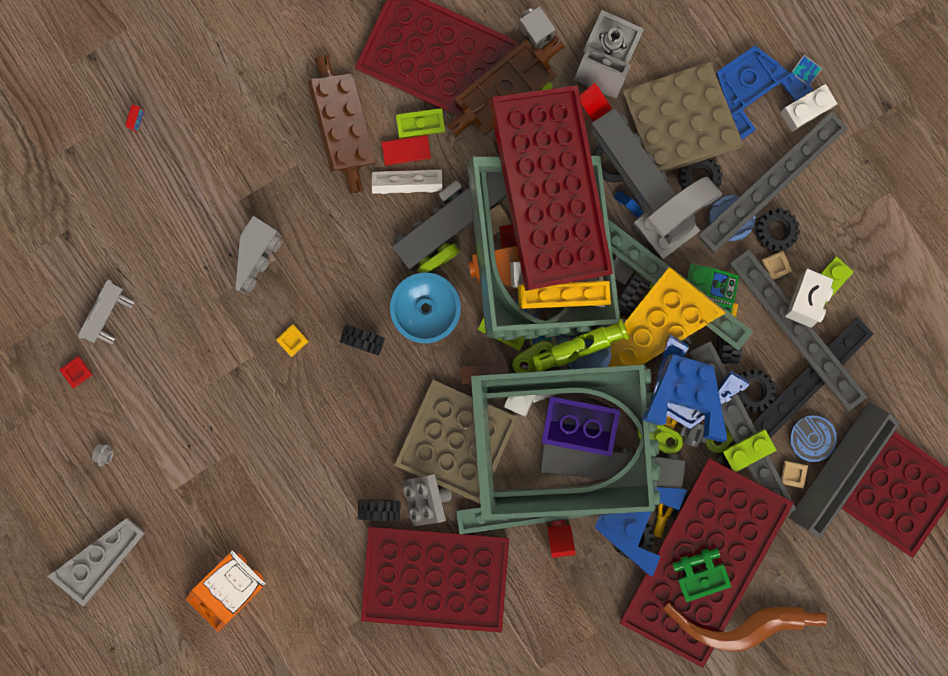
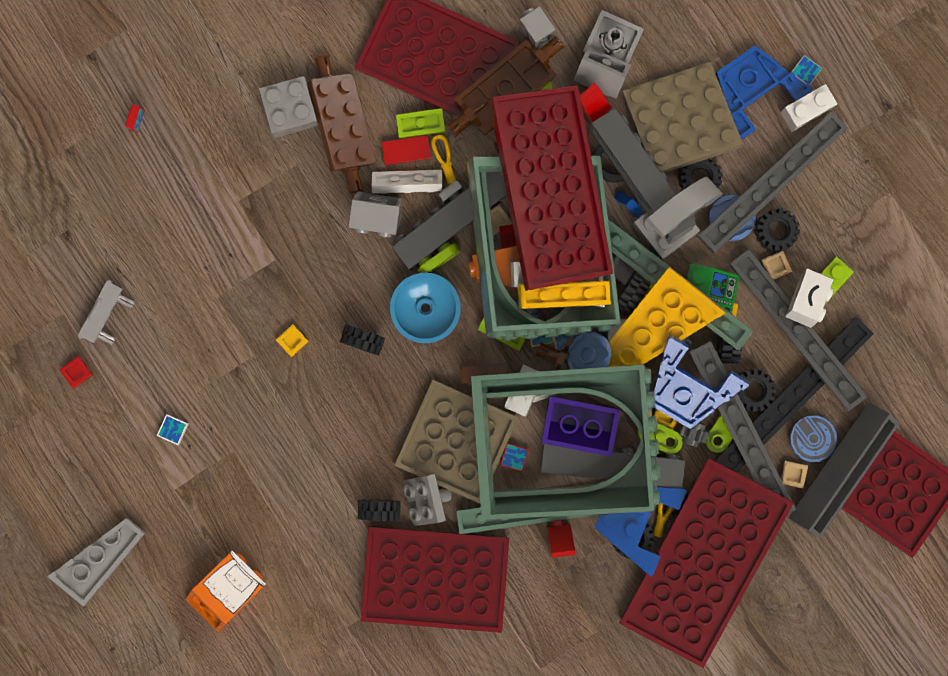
light grey plate [92,444,113,467] -> none
light grey slope [235,216,283,294] -> none
lime plate [513,340,555,373] -> none
lime piece [533,319,629,372] -> none
blue wing [642,354,727,442] -> none
dark orange animal [662,602,827,652] -> none
green plate [672,548,732,603] -> none
lime plate [723,428,777,472] -> none
none -> tile [157,414,189,445]
none -> light grey brick [259,76,319,138]
none -> light grey brick [349,191,404,237]
none -> yellow piece [431,135,456,185]
none -> tile [500,443,529,472]

